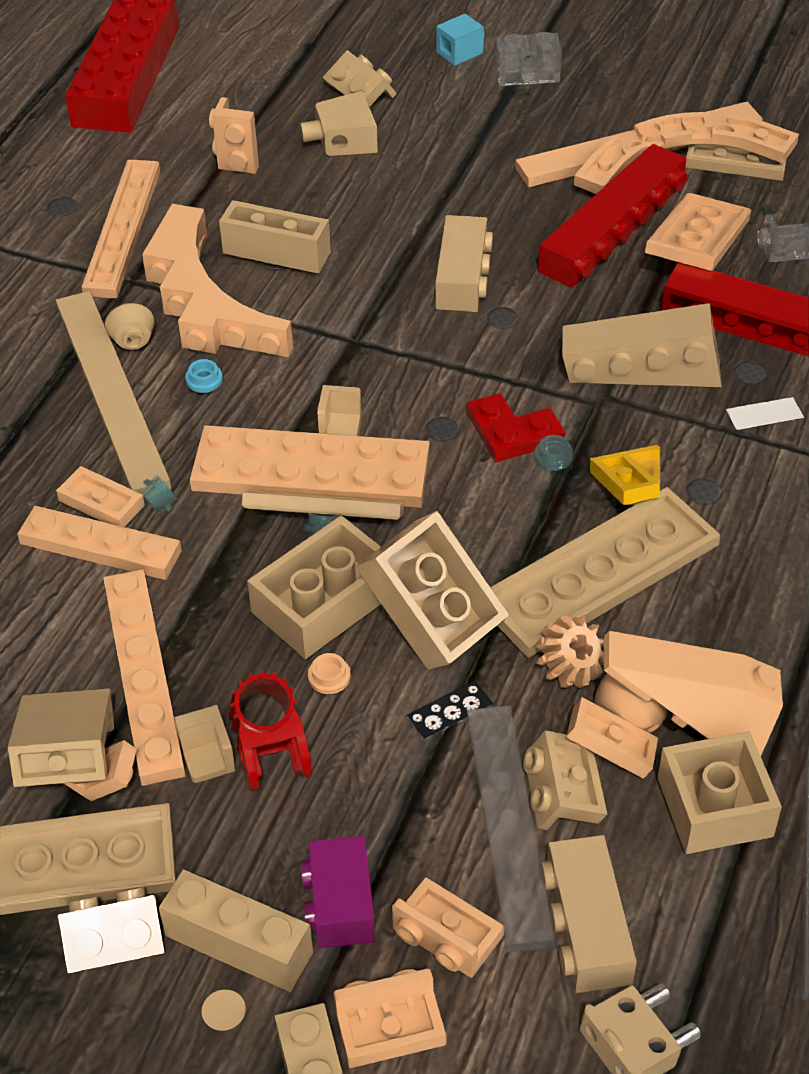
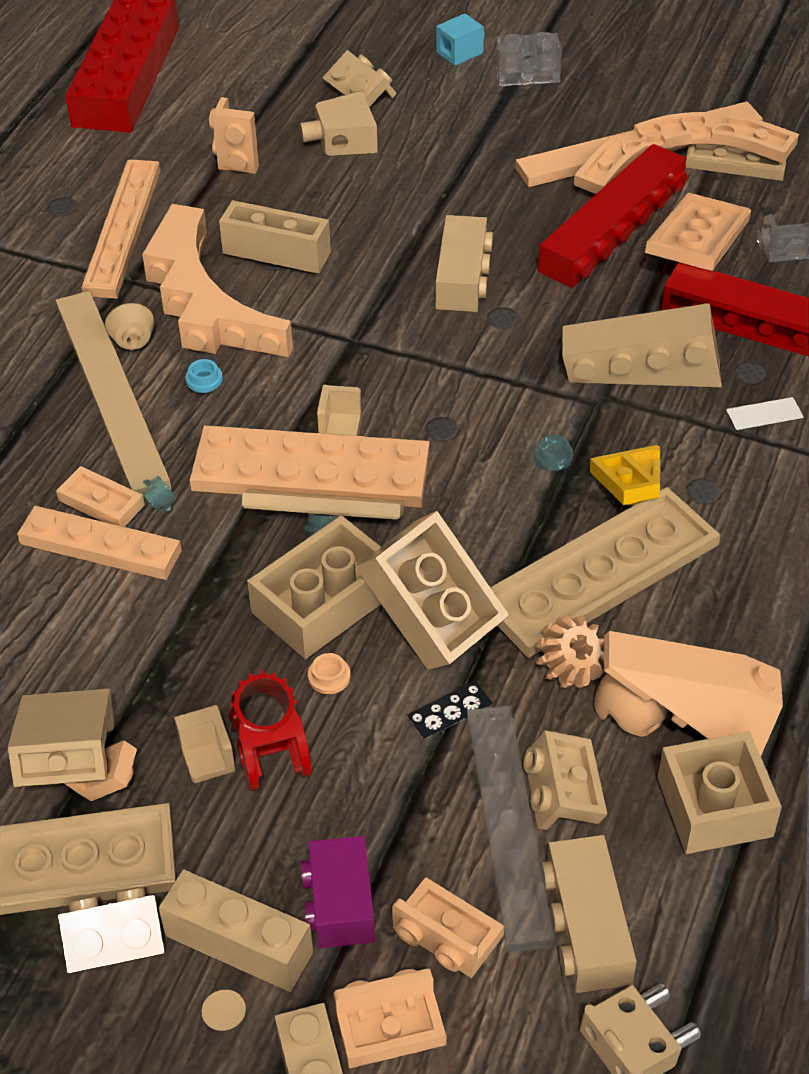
light nougat plate [103,569,186,786] -> none
red plate [466,393,566,463] -> none
light nougat plate [566,697,658,779] -> none

